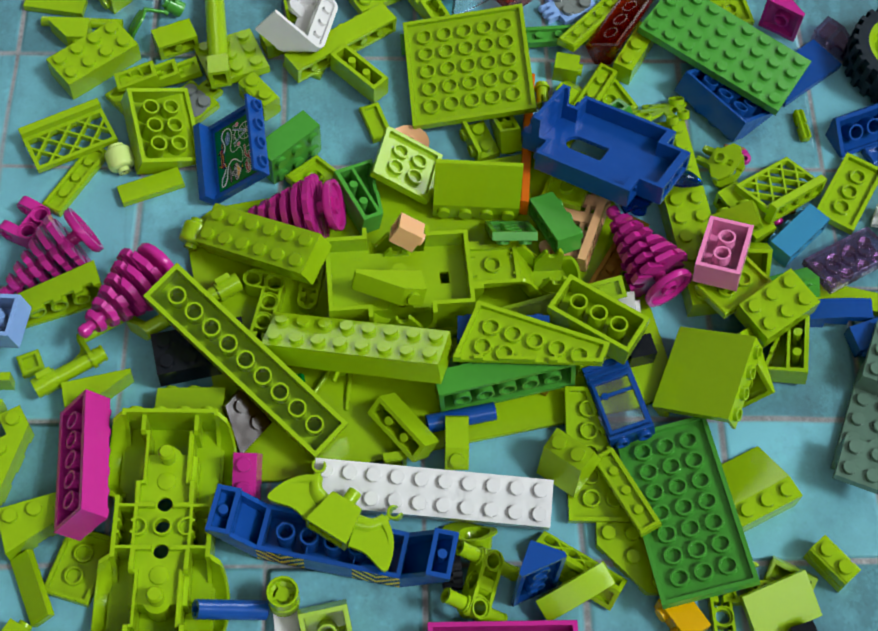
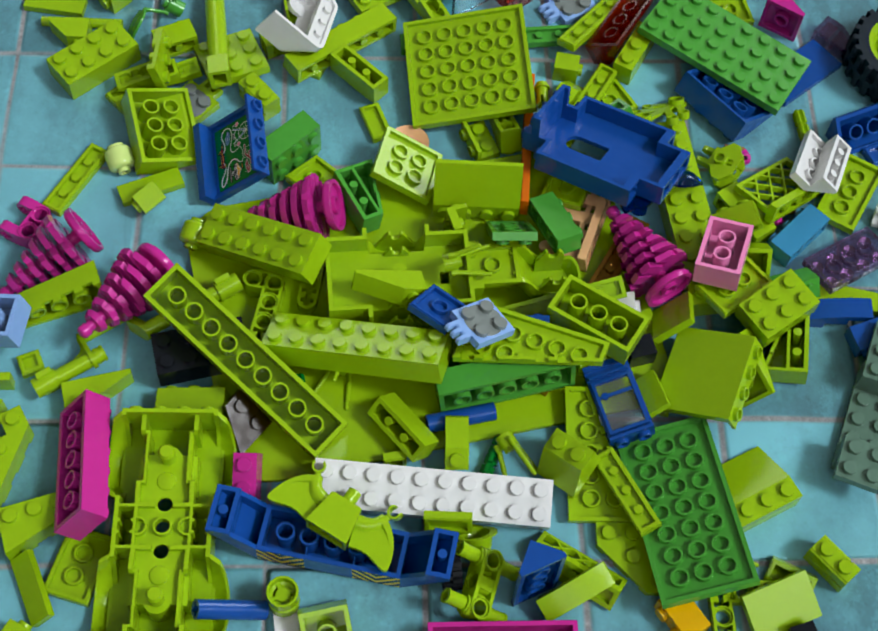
lime fence [18,98,118,173] -> none
light nougat brick [389,213,426,252] -> none
none -> lime brick [131,181,166,215]
none -> lime wing [146,28,172,88]
none -> blue tile [407,284,465,335]
none -> lime tile [423,511,473,534]
none -> lime bracket [442,203,468,231]
none -> lime plant [442,243,493,276]
none -> piece [444,297,515,350]
none -> green axle [479,435,503,474]
none -> lime plant [493,430,537,476]
none -> lime tile [636,369,671,418]
none -> lime tile [652,291,695,344]
none -> white slope [789,129,852,194]

